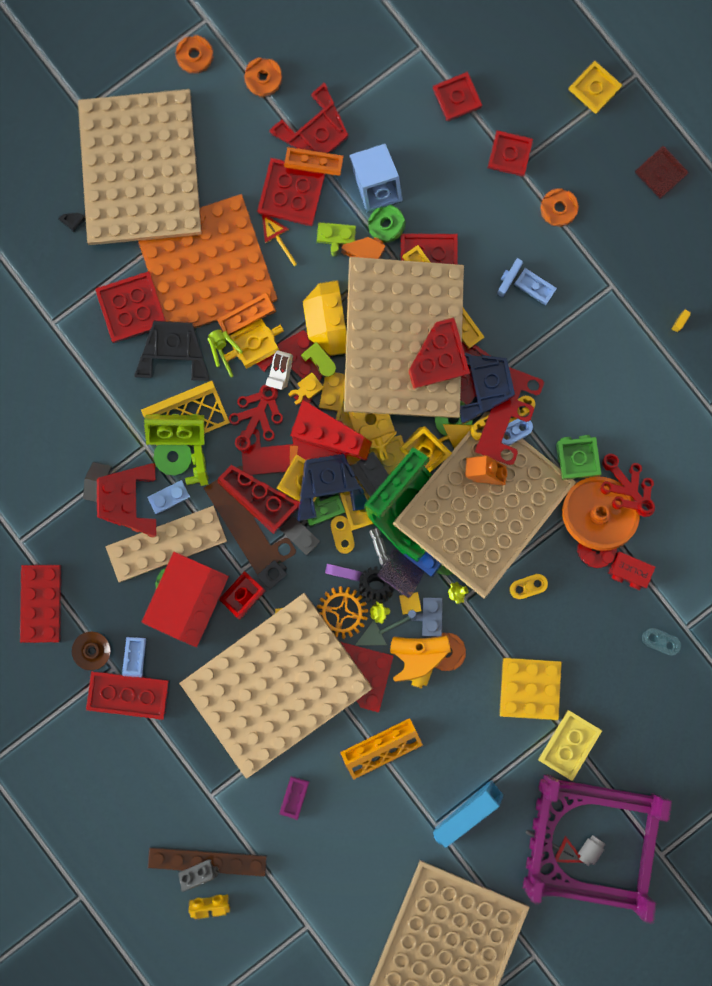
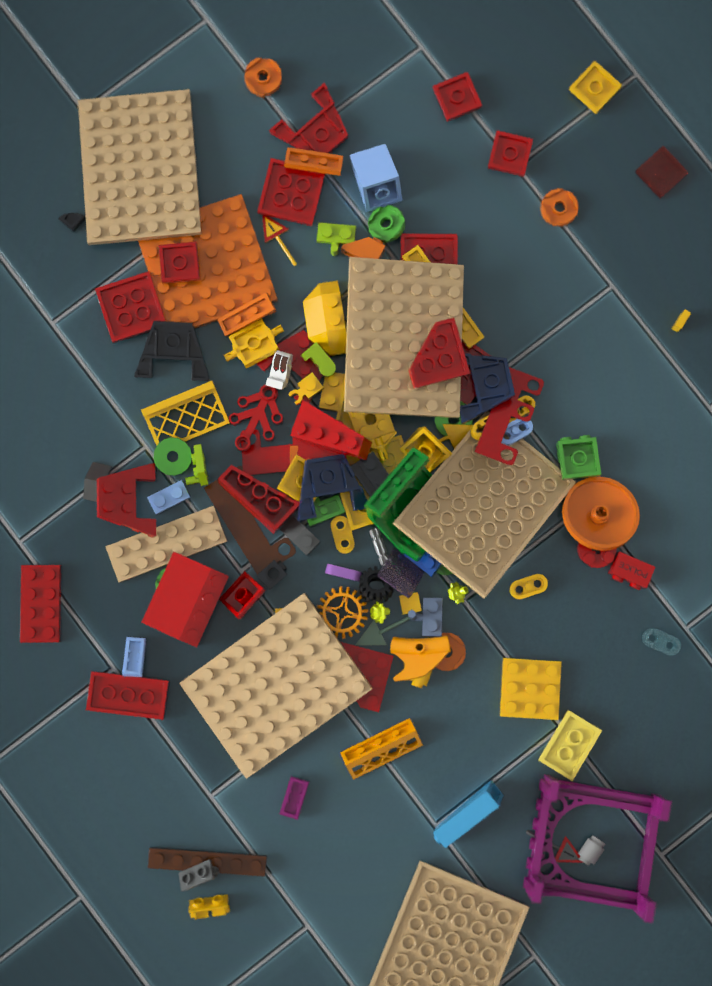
reddish brown dish [72,631,111,670] -> none
lime slope [144,414,205,445] -> none
orange tile [176,35,213,73] -> none
lime plant [208,329,243,377] -> none
orange slope [465,455,508,485] -> none
light blue plate [497,258,523,297] -> none
light blue plate [514,268,557,305] -> none
red plant [600,454,655,517] -> none
none -> red plate [158,242,200,284]

